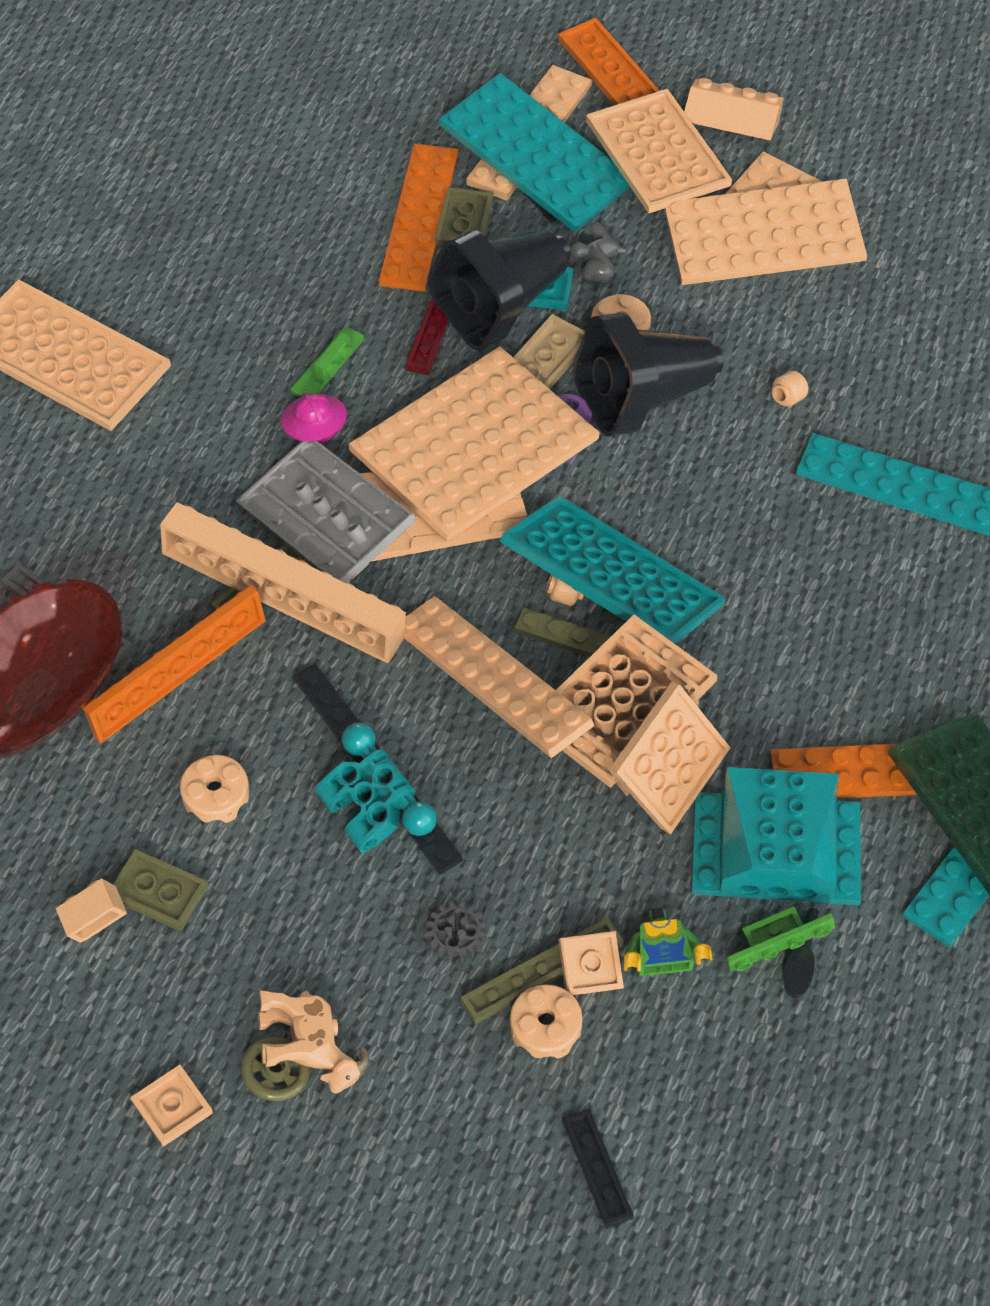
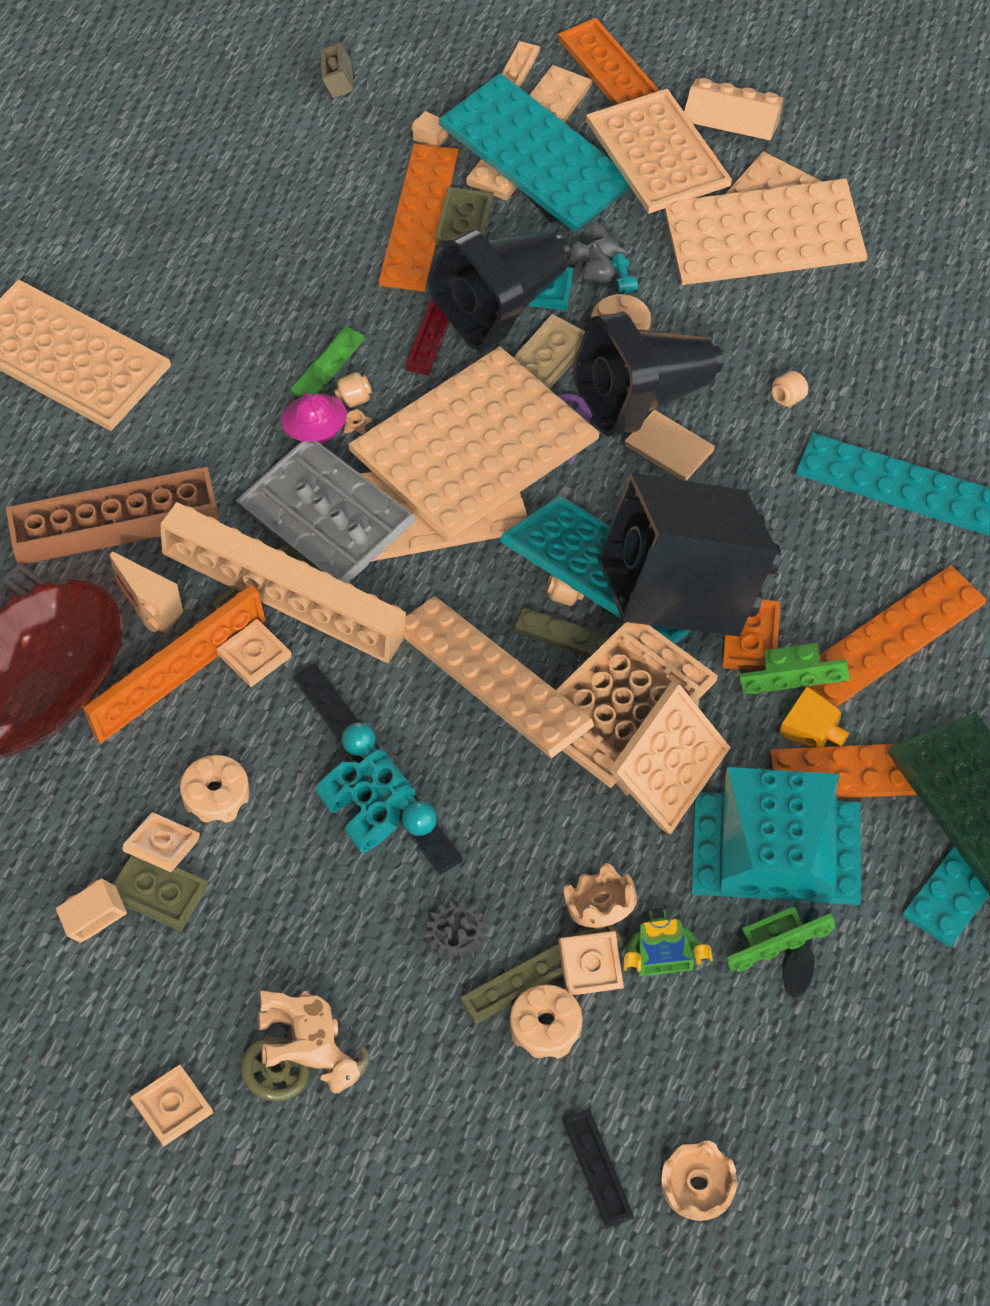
none -> nougat brick [6,467,220,565]
none -> light nougat slope [110,551,183,634]
none -> light nougat tile [123,812,200,872]
none -> light nougat plate [217,619,291,687]
none -> dark tan brick [321,42,354,98]
none -> light nougat head [334,372,373,408]
none -> light nougat plate [344,409,372,434]
none -> light nougat brick [412,111,448,147]
none -> light nougat tile [501,41,540,88]
none -> light nougat plate [564,863,637,929]
none -> black brick [597,473,781,637]
none -> teal bar [611,253,638,294]
none -> light nougat tile [625,410,715,481]
none -> light nougat plate [661,1141,738,1221]
none -> orange plate [722,600,781,671]
none -> bright green bracket [739,643,850,694]
none -> light orange torso [780,687,849,748]
none -> orange plate [805,565,987,707]

